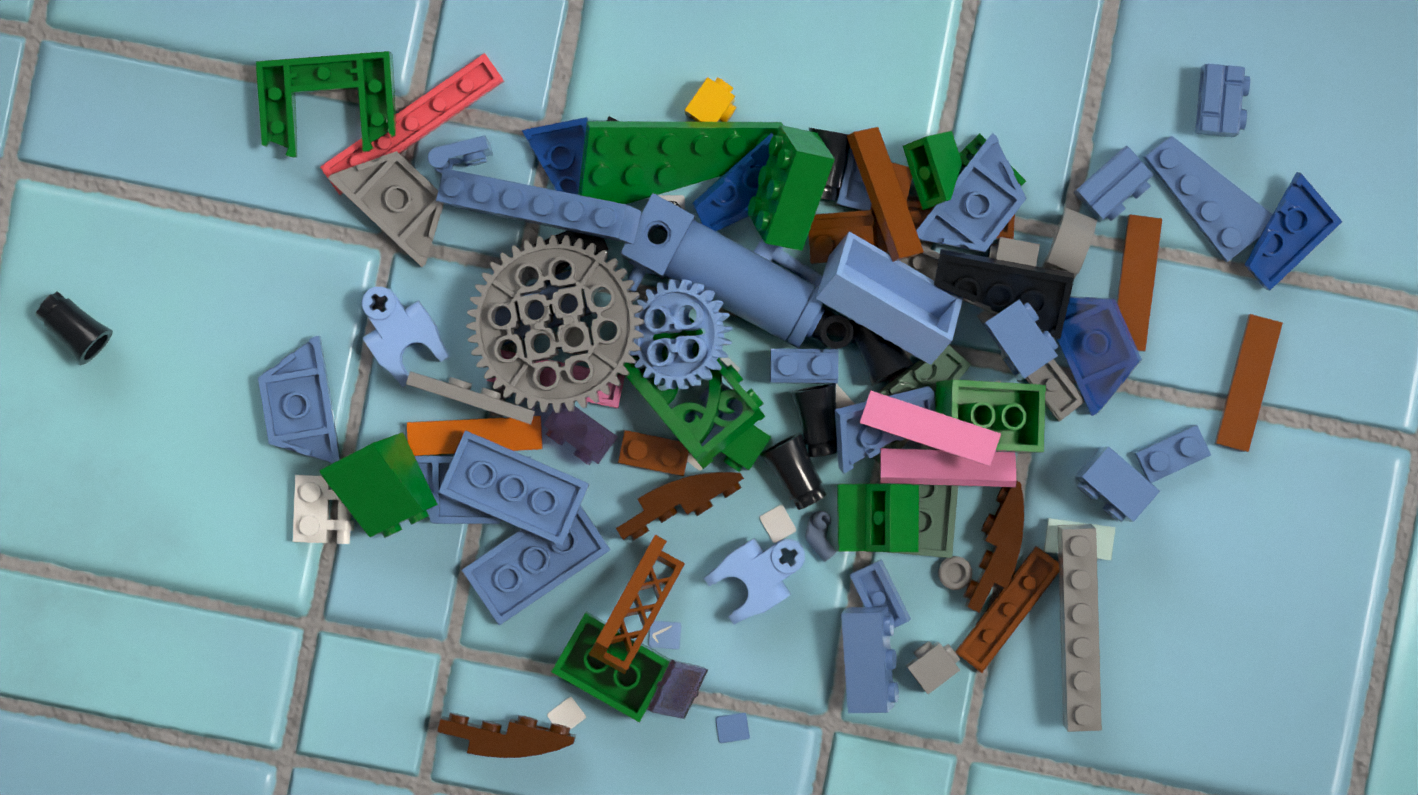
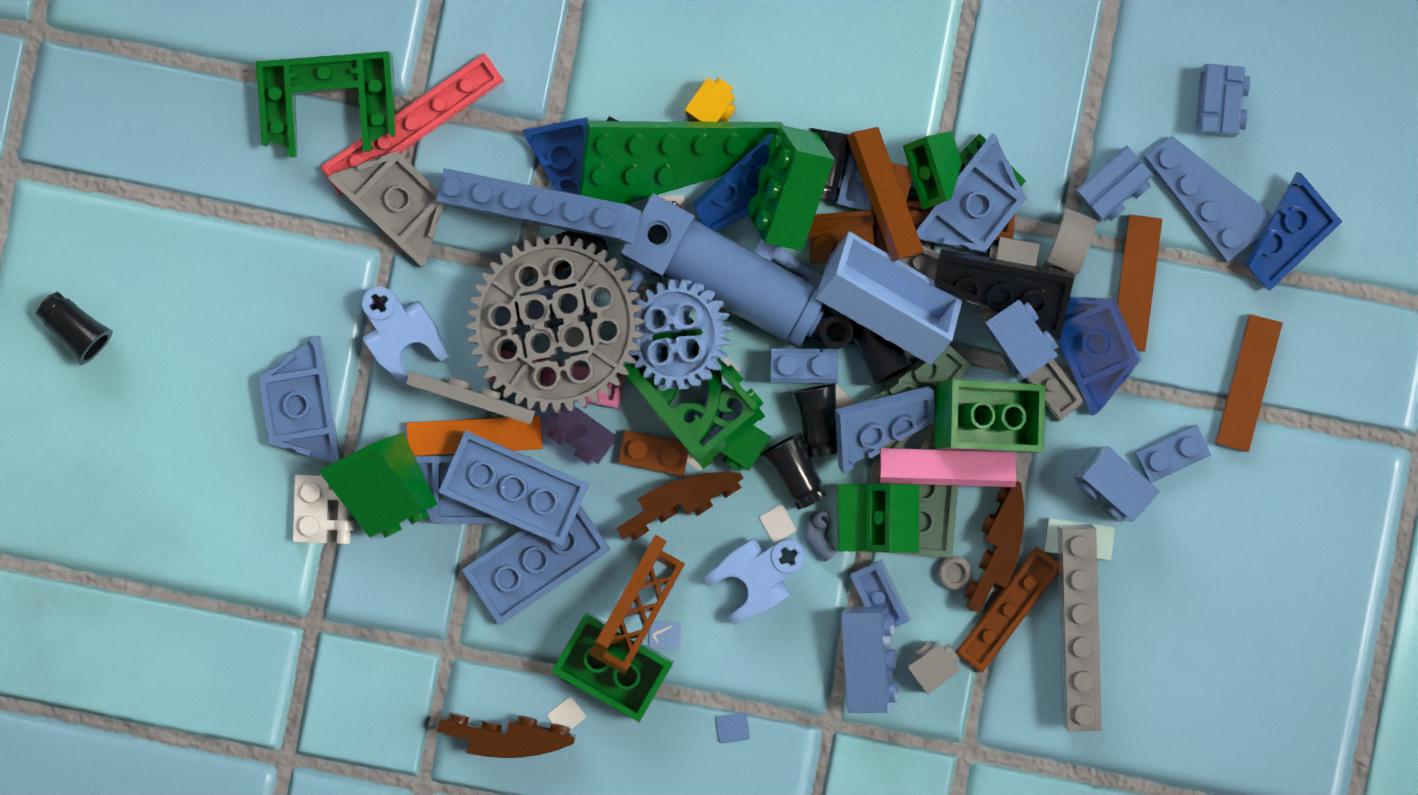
medium blue plate [428,135,493,174] -> none
clear purple piece [647,659,708,719] -> none
bright pink tile [860,391,1001,467] -> none

